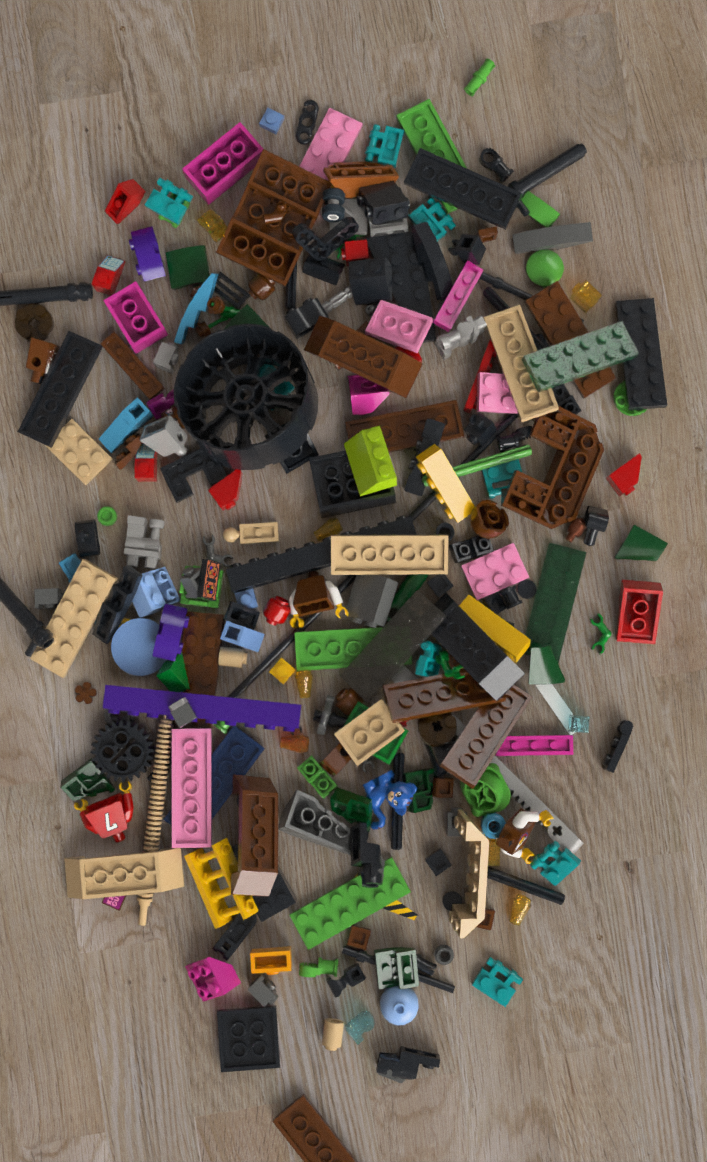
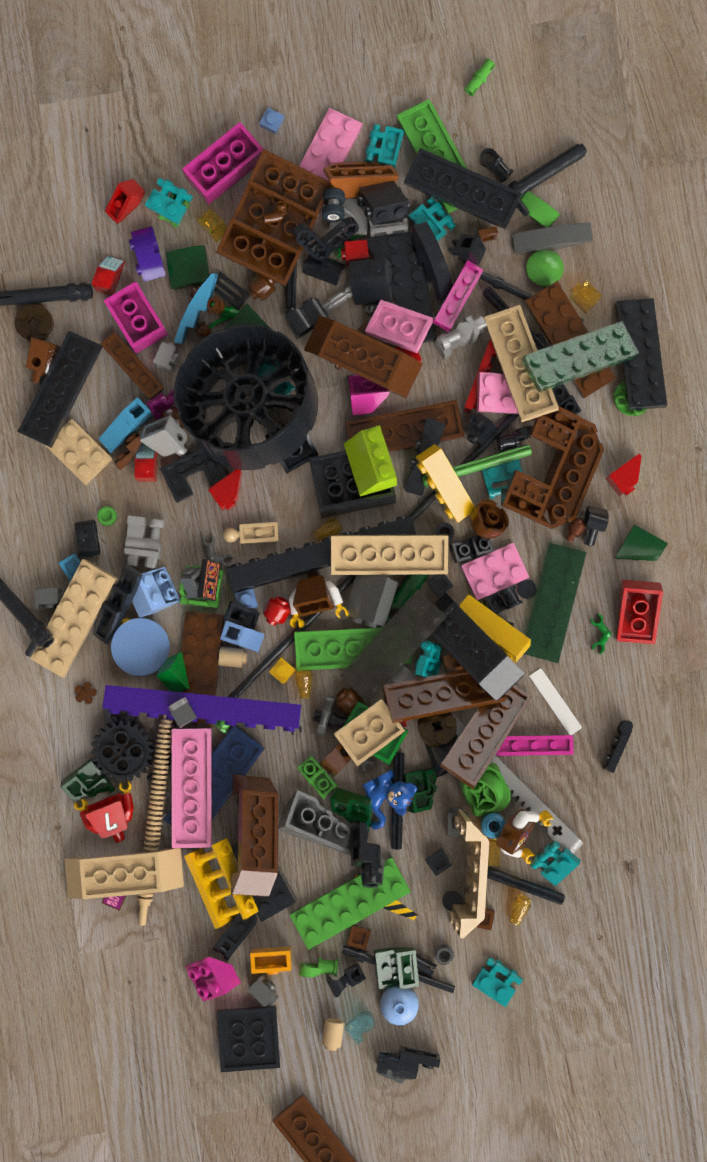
dark purple brick [152,604,190,661] -> none
clear orange cone [280,734,309,754] -> none
black piece [296,100,319,145] -> none
reddish brown tile [432,777,454,798] -> none
green arm [435,651,465,679] -> none
dark green slope [528,643,565,685] -> none
clear light blue leg [568,714,590,733] -> none

